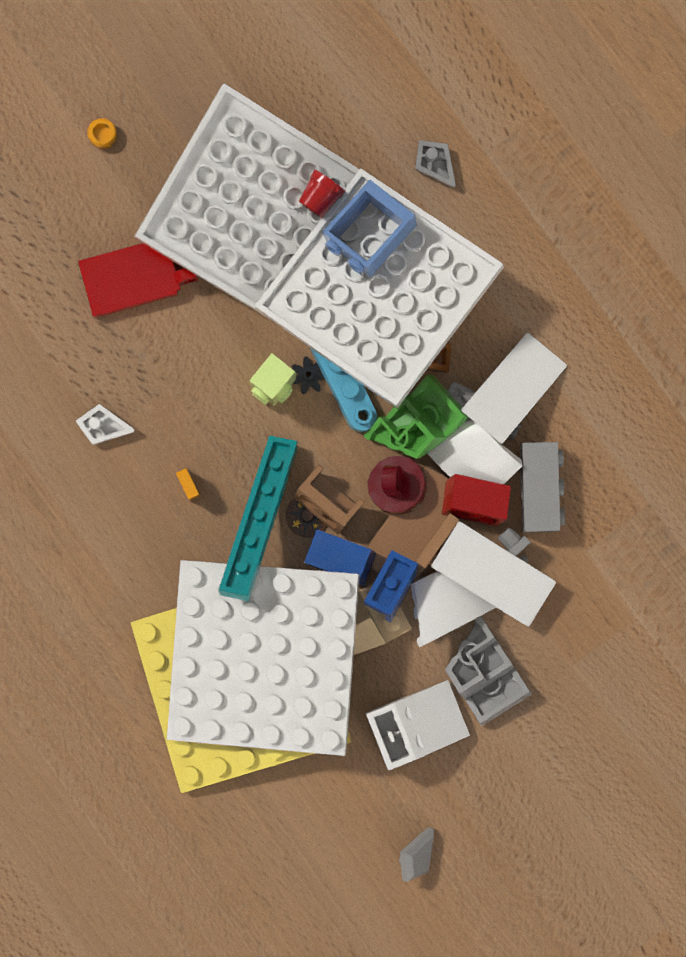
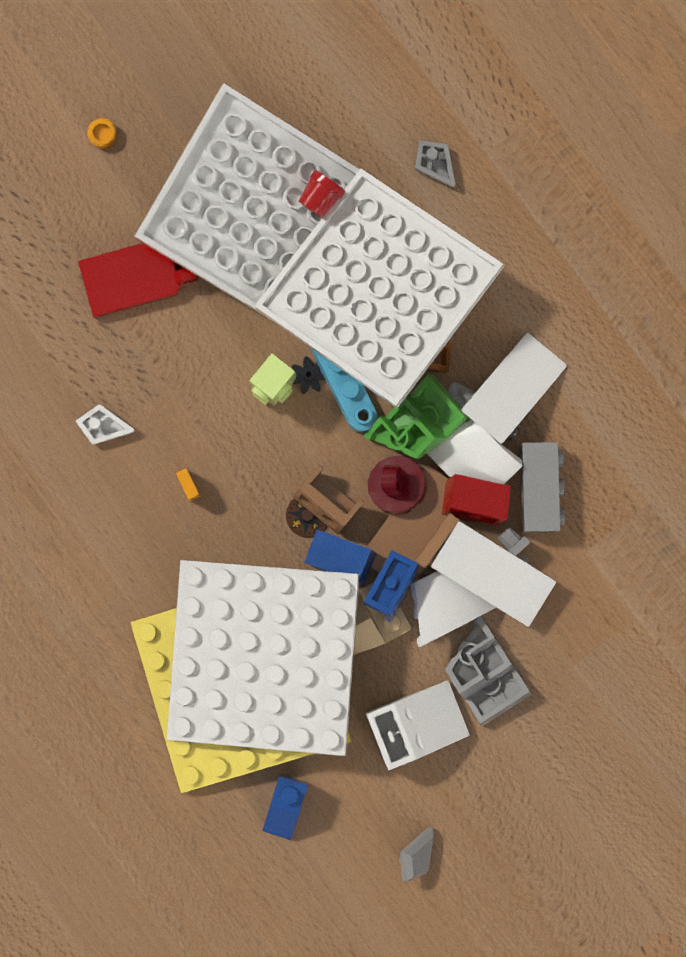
teal plate [218,435,298,602] -> none
medium blue window [323,179,417,277] -> none
none -> blue slope [262,773,308,840]

